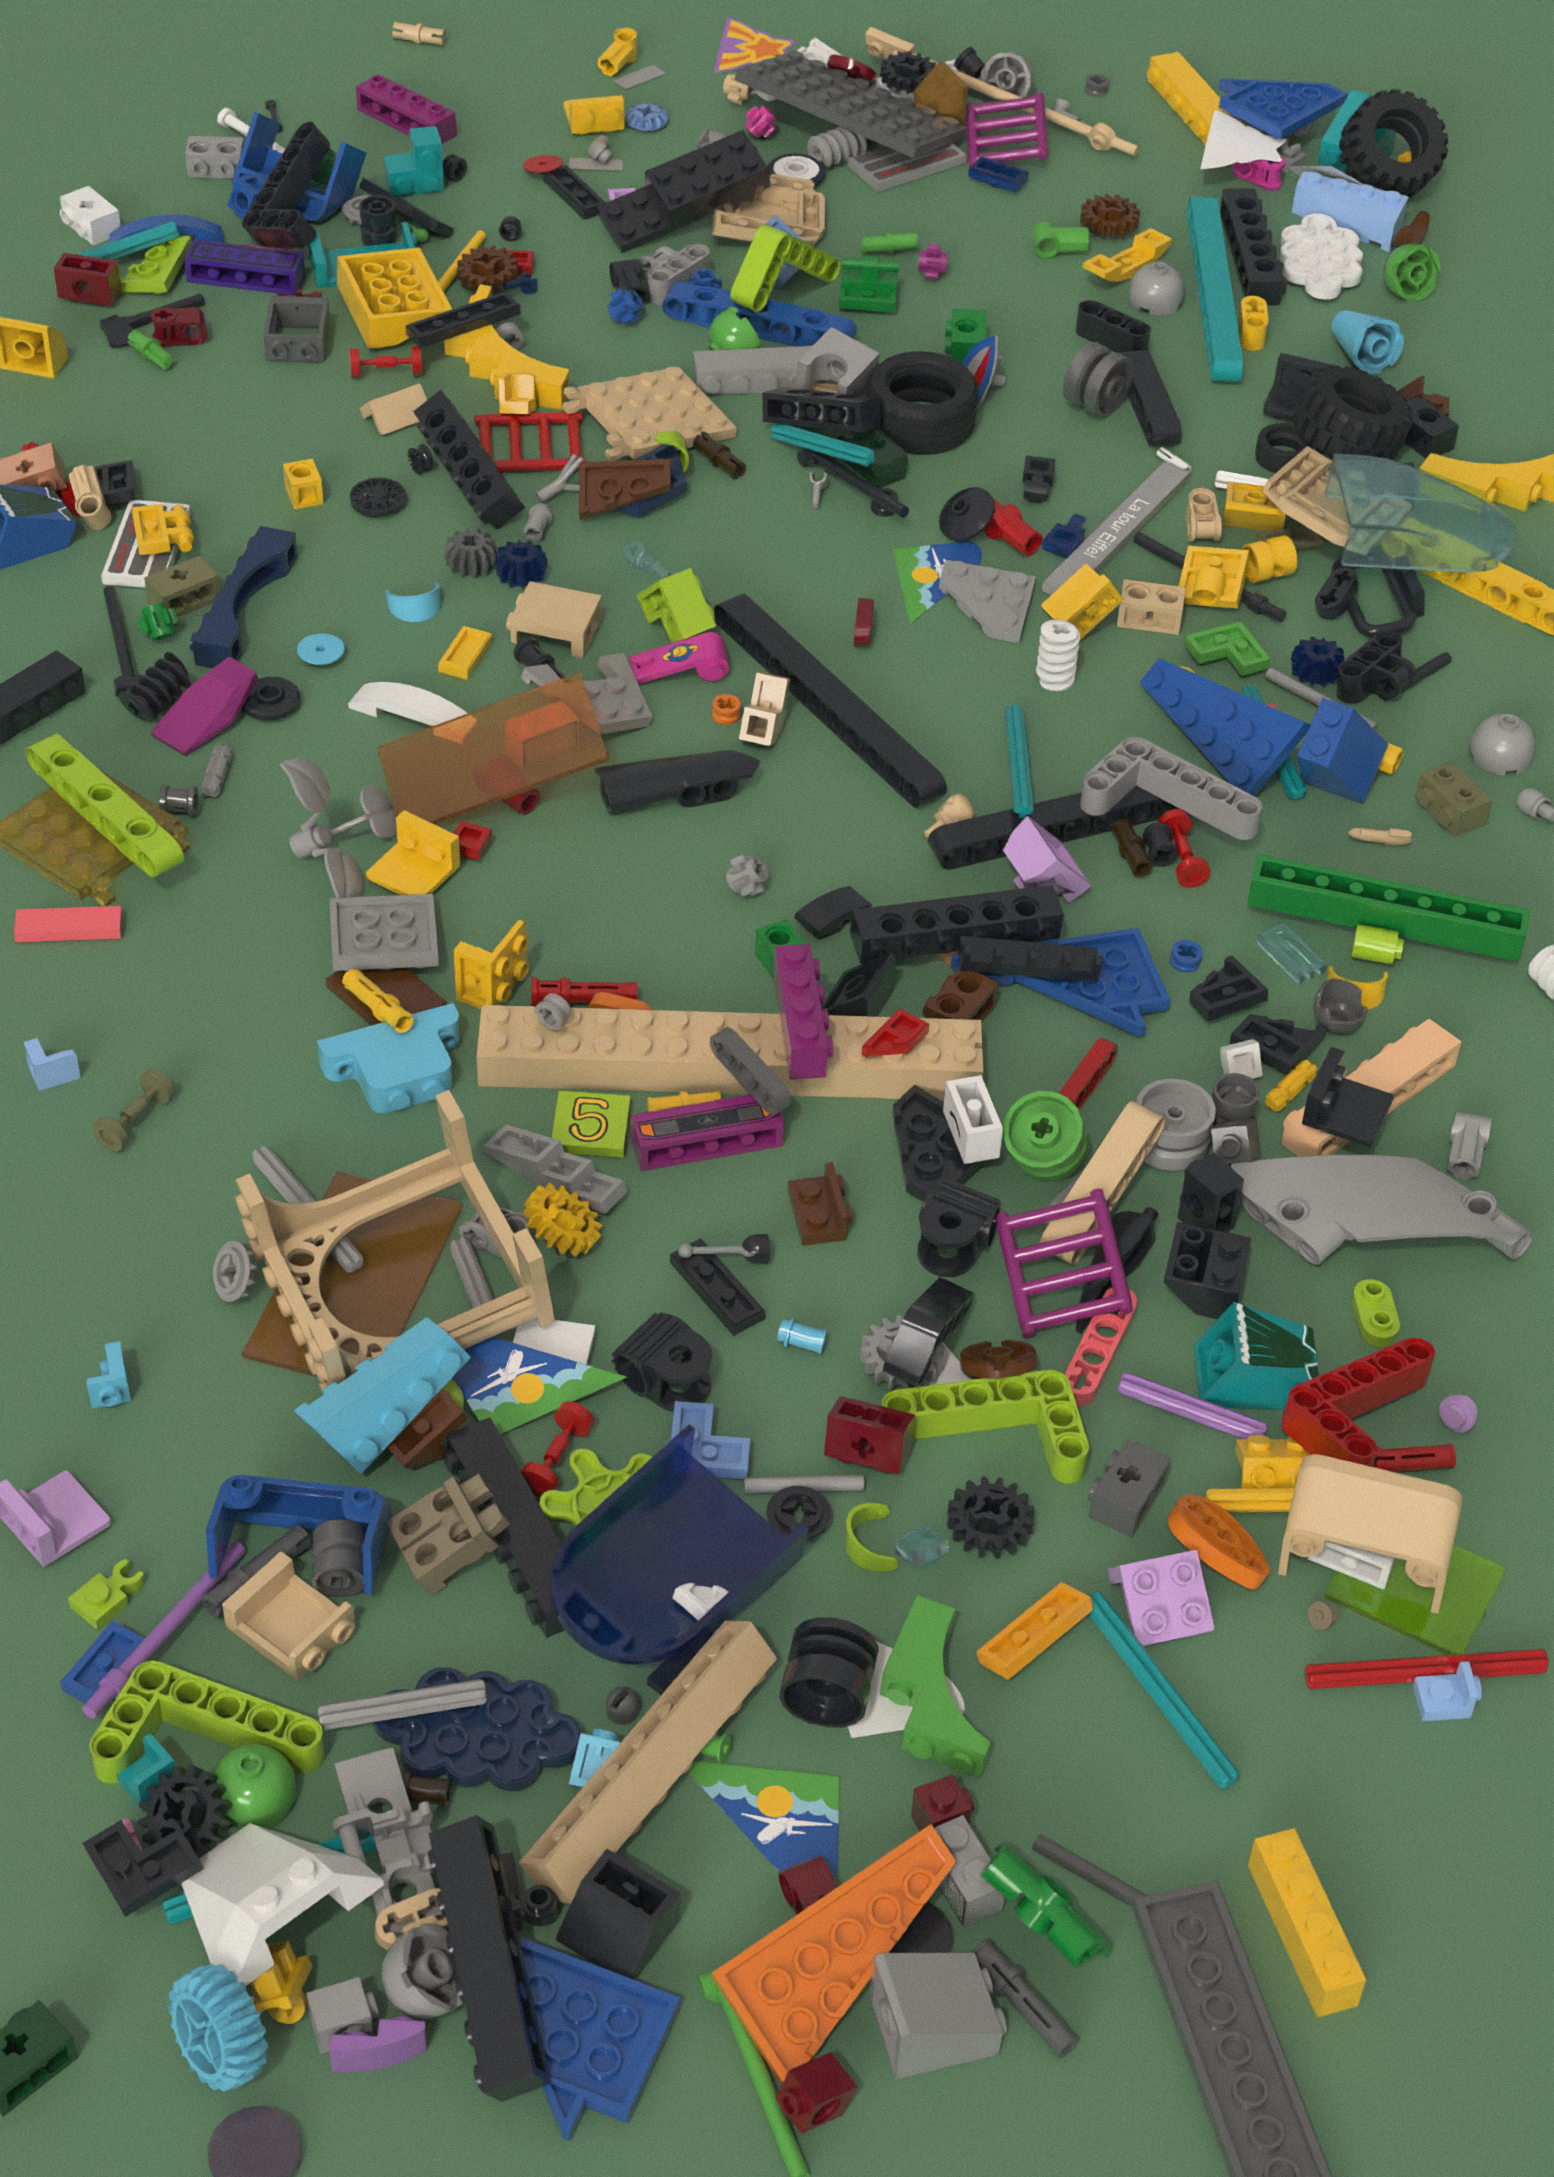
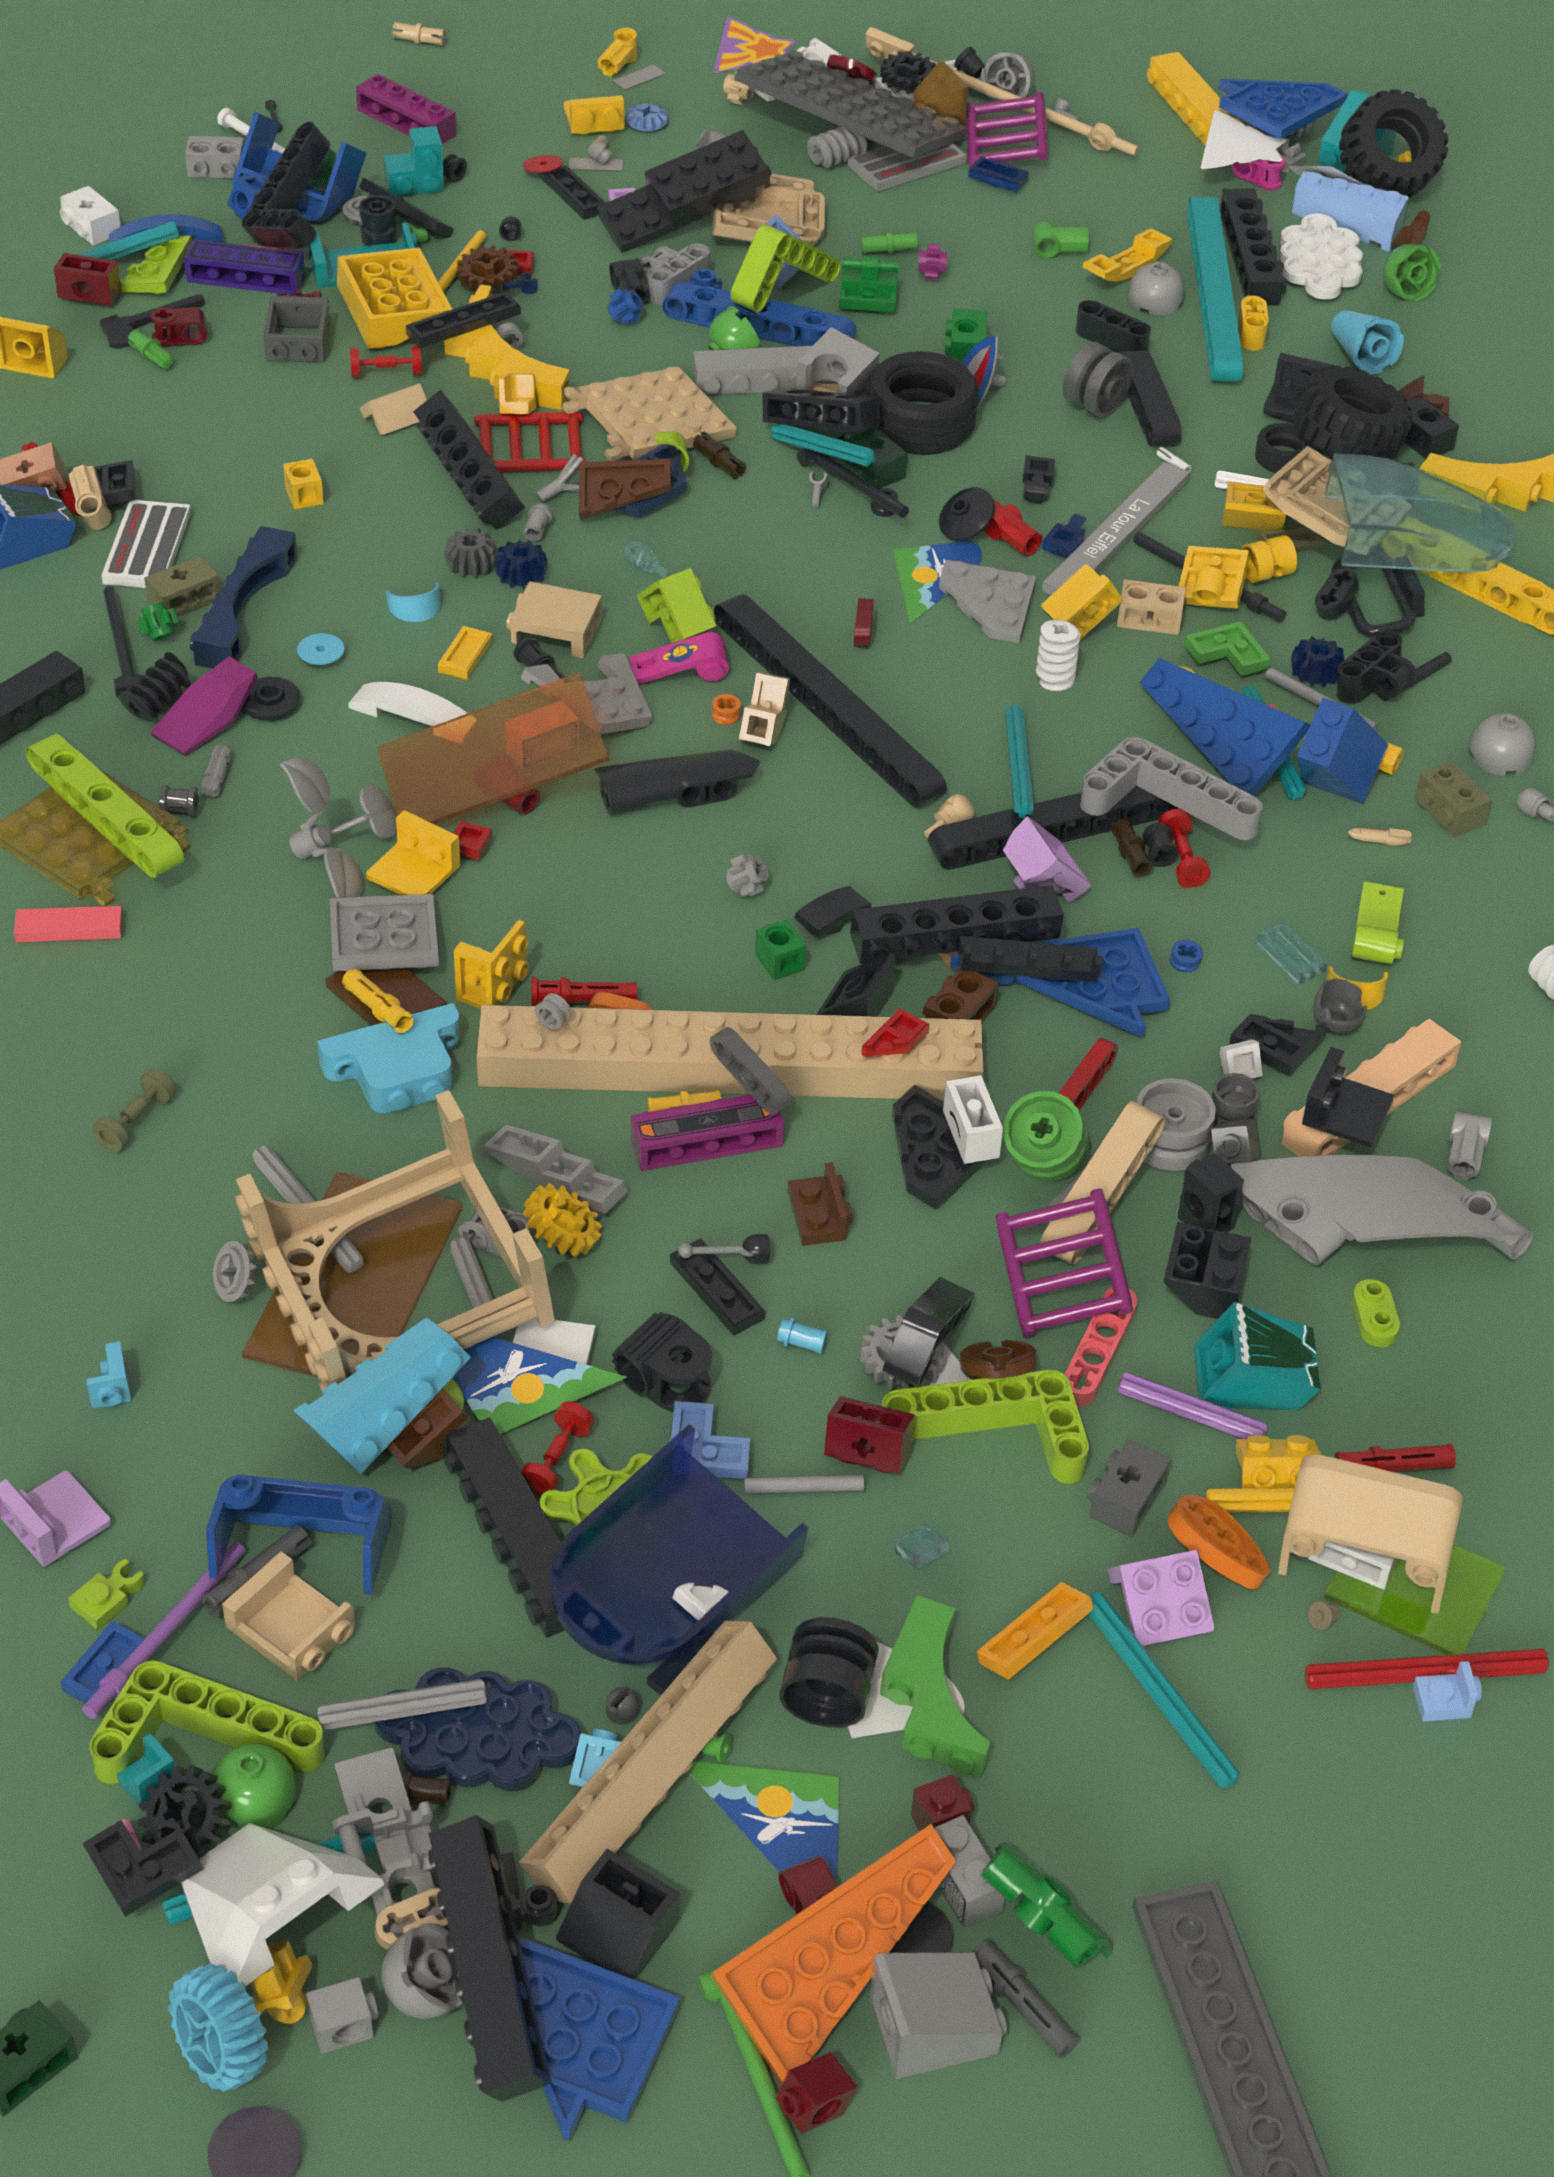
light blue panel [23,1038,81,1091] -> none
yellow plate [132,504,194,555] -> none
dark grey wheel [312,1519,366,1597] -> none
medium lavender slope [329,2016,427,2073] -> none
black wheel [350,477,407,517] -> none
dark tan hips [386,1474,511,1595] -> none
black bush [407,444,434,474] -> none
lime tile [552,1091,631,1158] -> none
dark pink gear [744,105,777,139] -> none
black gear [767,1486,831,1544] -> none
white wheel [768,153,826,186] -> none
magenta brick [773,944,833,1080] -> none
lime helmet [845,1503,899,1572] -> none
black piece [917,1179,1002,1277] -> none
black gear [947,1476,1034,1559] -> none
dark grey bar [1032,1834,1148,1906] -> none
black piece [1075,1207,1158,1334] -> none
reddish brown gear [1080,194,1140,238] -> none
dark grey bush [1084,74,1109,96] -> none
tan piece [1185,488,1222,542] -> none
black wing [1189,955,1268,1021] -> none
green brick [1247,854,1531,962] -> none
yellow brick [1248,1828,1366,2018] -> none
yellow axle [1265,1060,1317,1112] -> none
red beam [1280,1337,1436,1467] -> none
lavender plate [1439,1394,1478,1433] -> none

